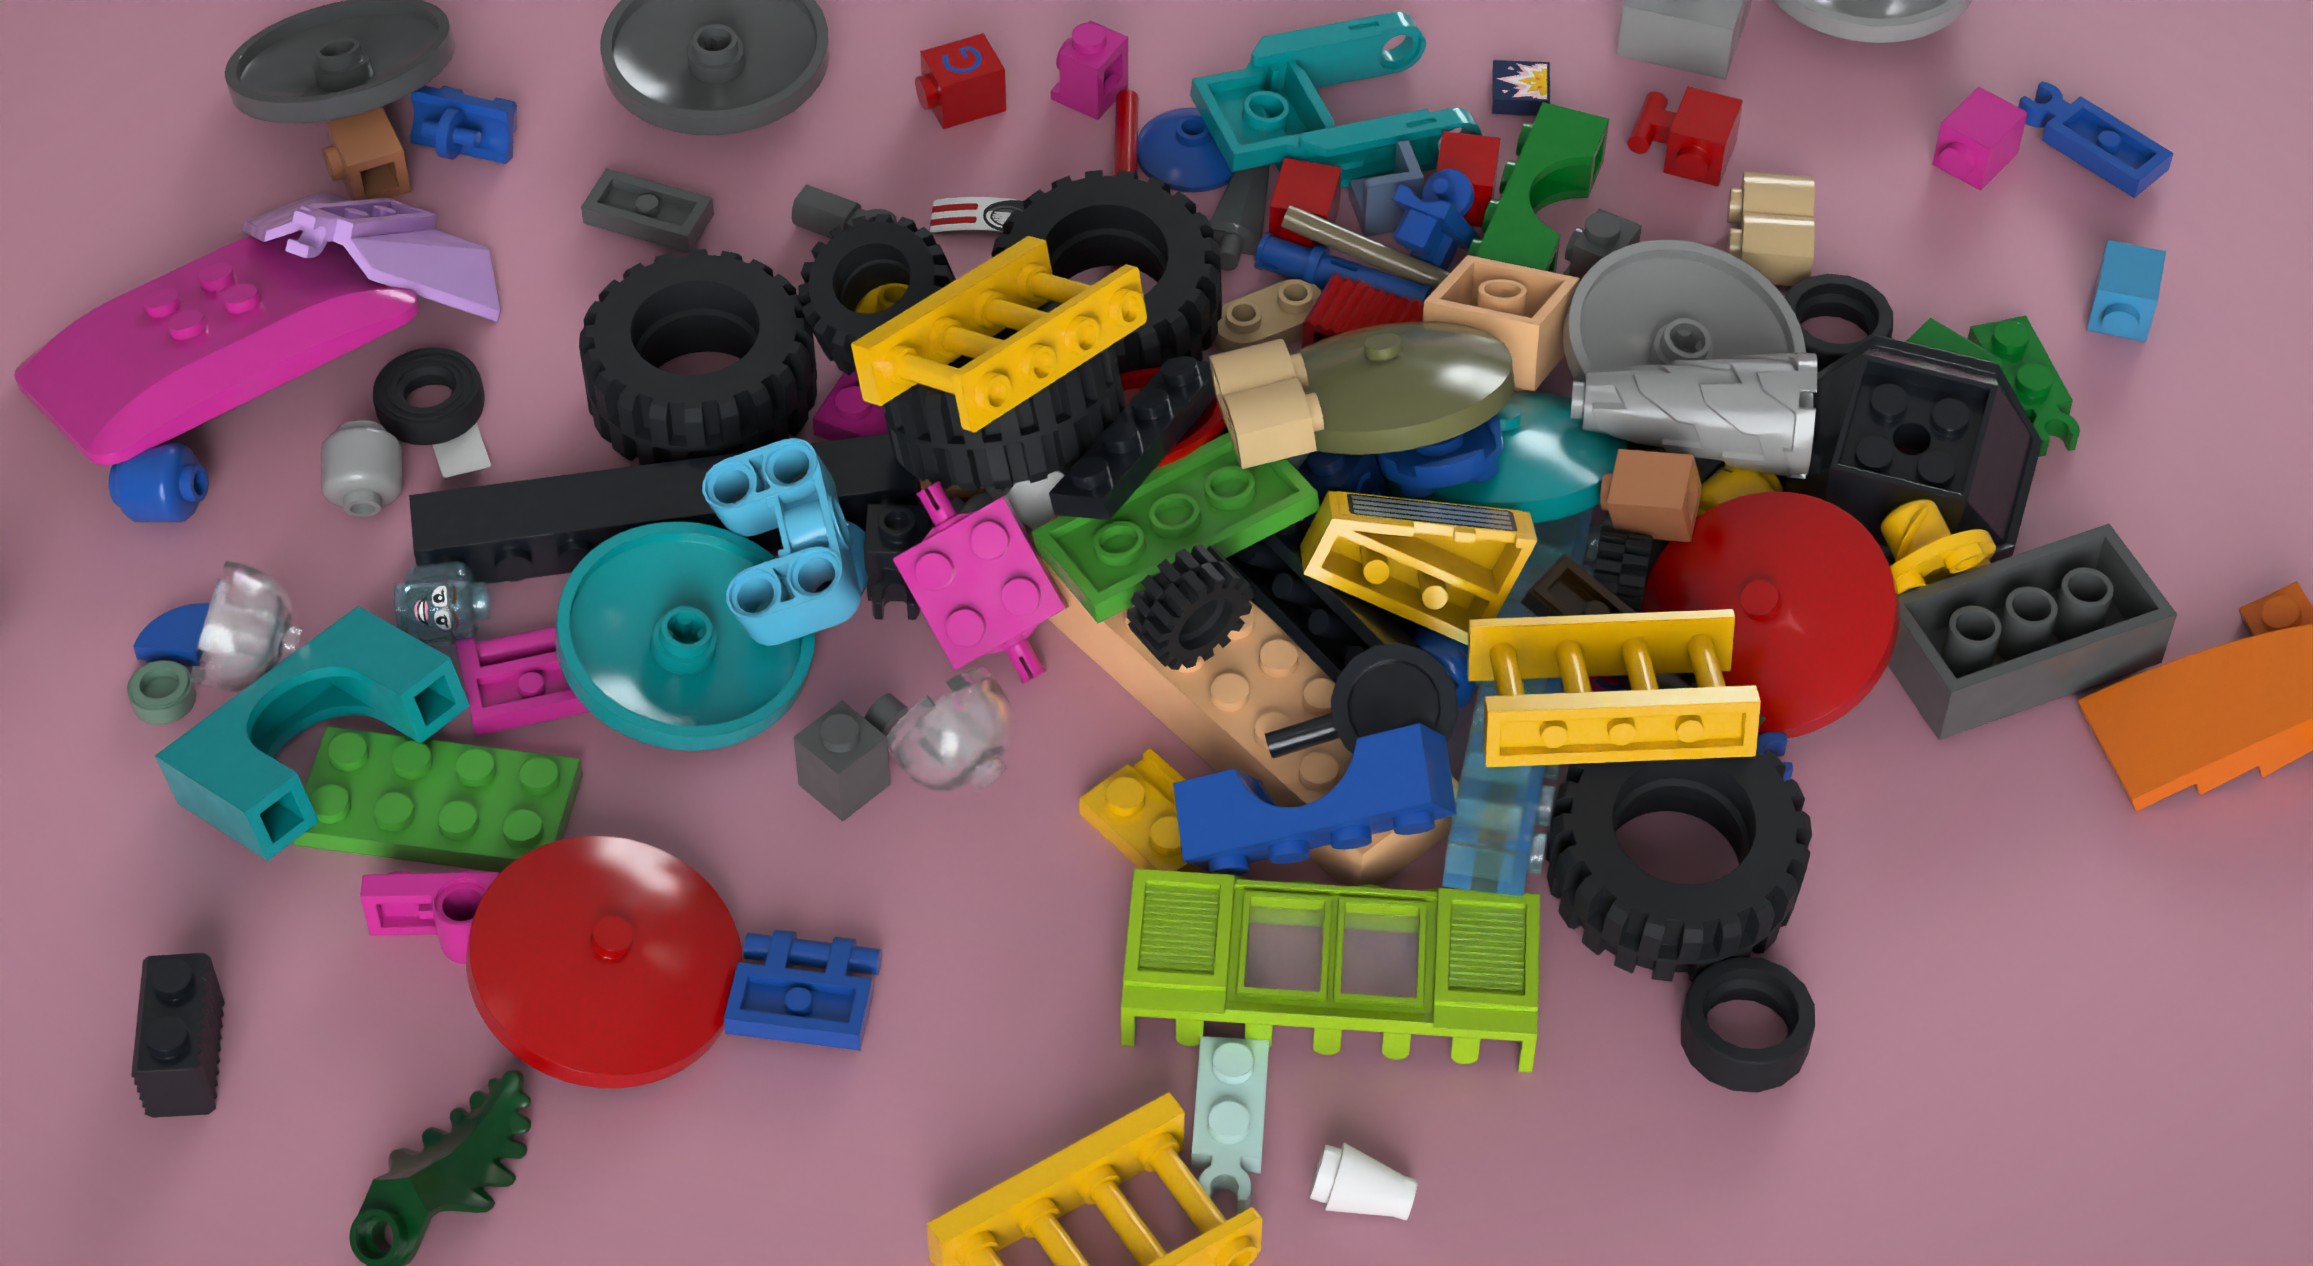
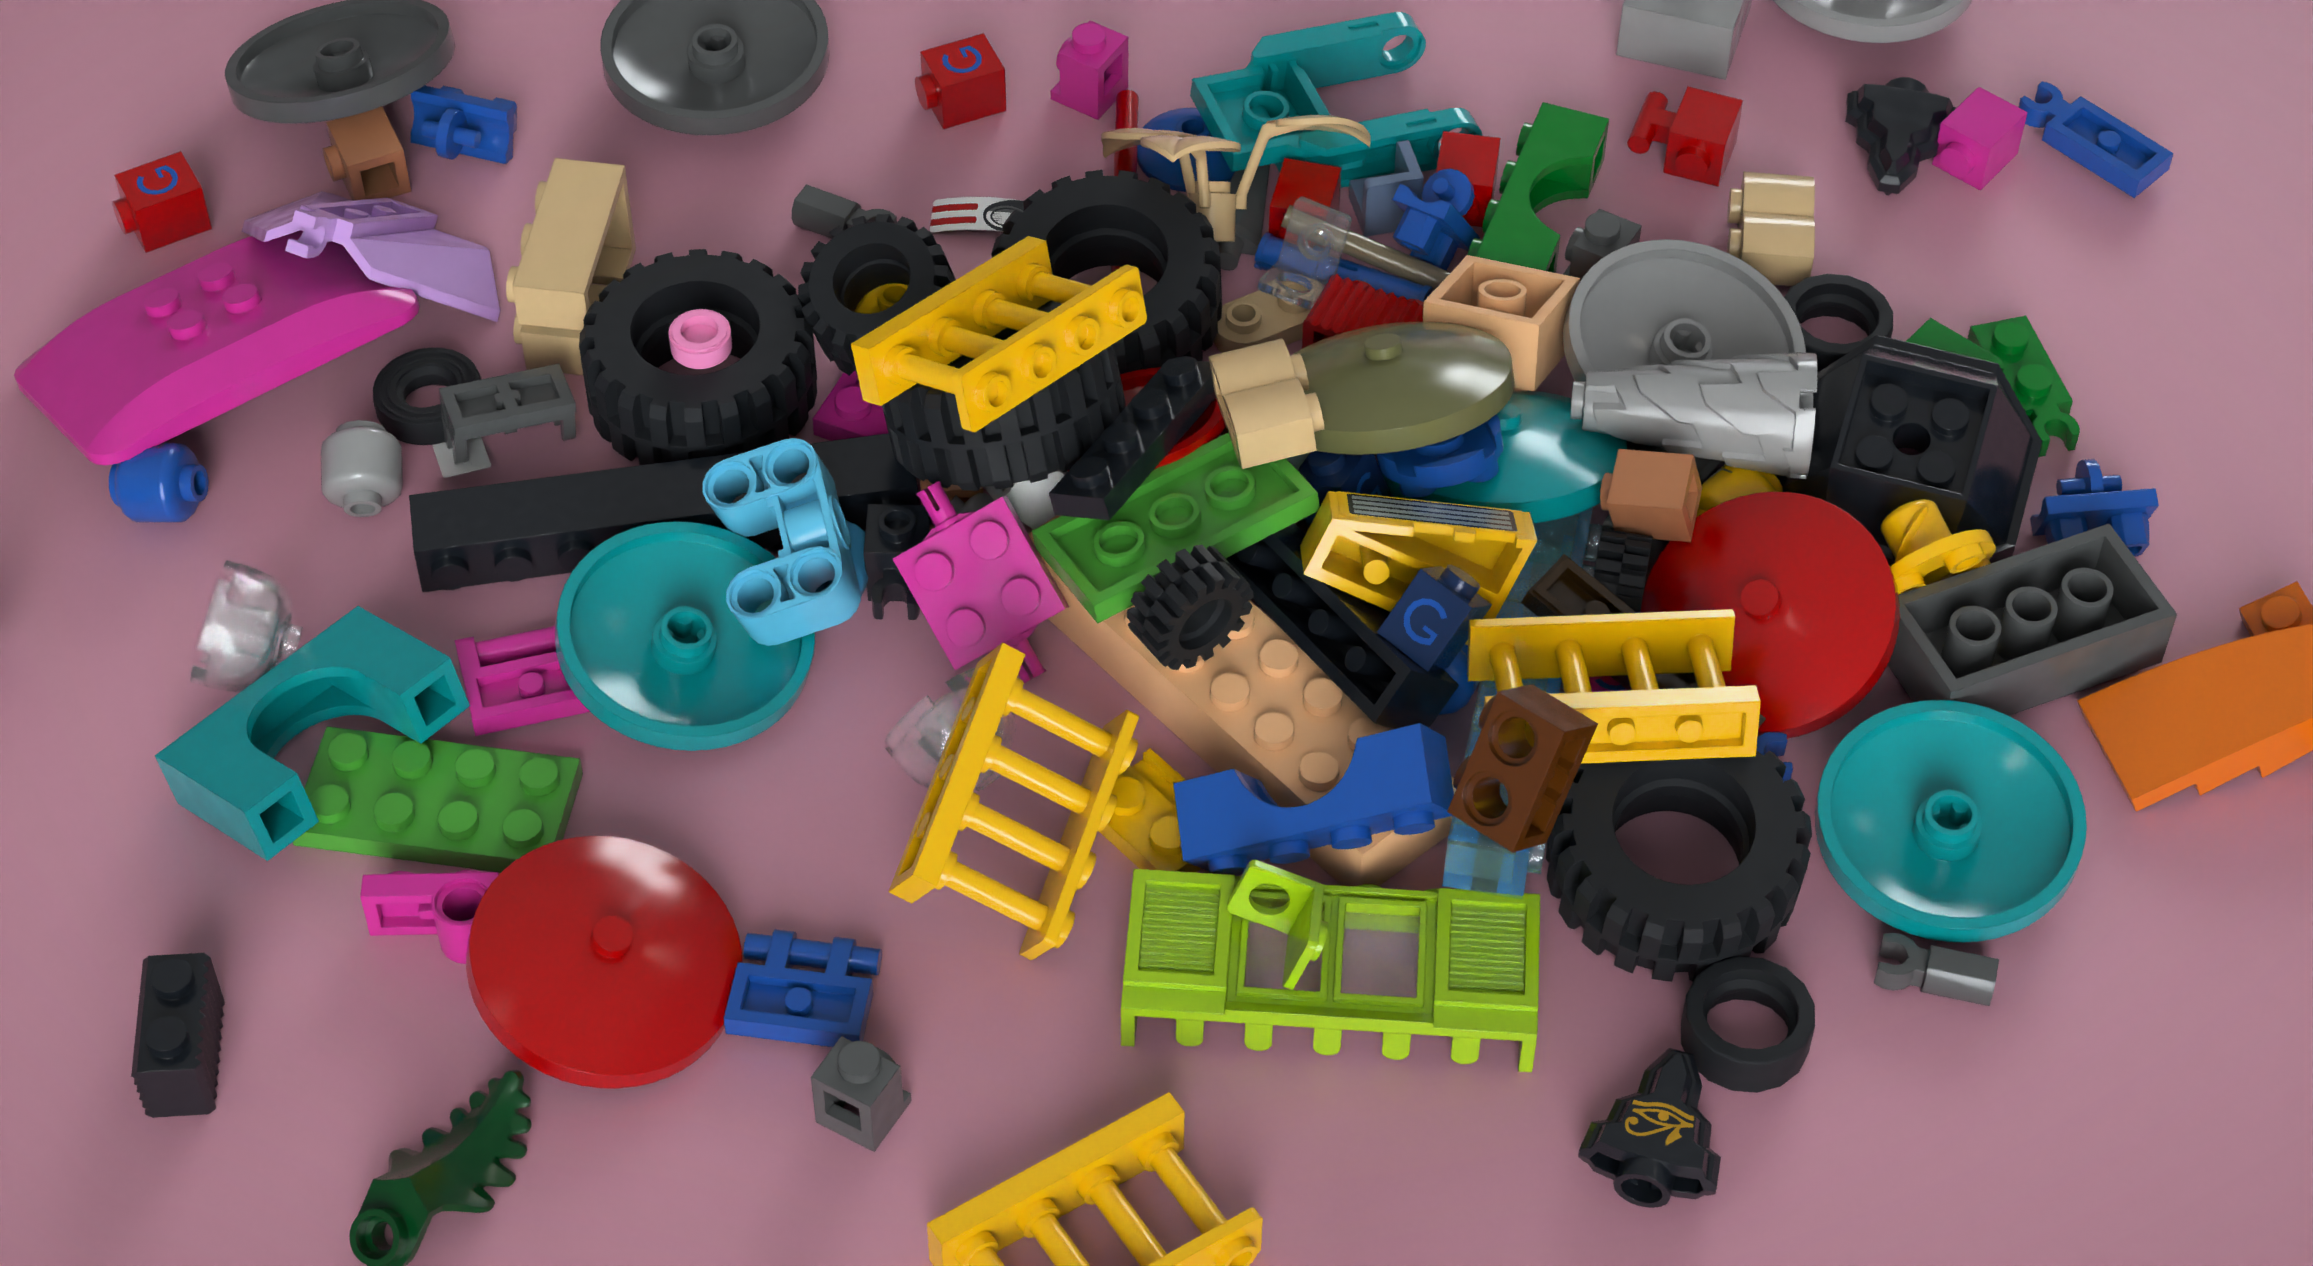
sand green tile [127,660,196,725] -> none
blue tile [133,603,217,667] -> none
clear light blue head [394,562,491,647] -> none
dark grey plate [581,168,714,253] -> none
dark grey brick [793,693,910,822] -> none
light aqua plate [1191,1036,1269,1214] -> none
black piece [1265,643,1459,759] -> none
white cone [1309,1142,1418,1221] -> none
dark blue tile [1492,60,1550,115] -> none
dark azure brick [2087,240,2166,342] -> none
none -> red brick [112,151,212,253]
none -> dark grey hinge [439,363,576,464]
none -> tan piece [506,158,636,375]
none -> bright pink tile [668,309,732,369]
none -> dark grey brick [811,1036,912,1152]
none -> yellow fence [888,642,1139,960]
none -> tan plant [1101,115,1371,242]
none -> lime bracket [1227,860,1329,990]
none -> clear bracket [1257,197,1352,309]
none -> dark blue brick [1377,564,1492,672]
none -> reddish brown brick [1447,684,1598,853]
none -> black rock [1578,1048,1721,1208]
none -> teal dish [1814,700,2087,943]
none -> black rock [1845,77,1956,196]
none -> dark grey bar [1874,933,1999,1006]
none -> blue hips [2030,459,2159,557]

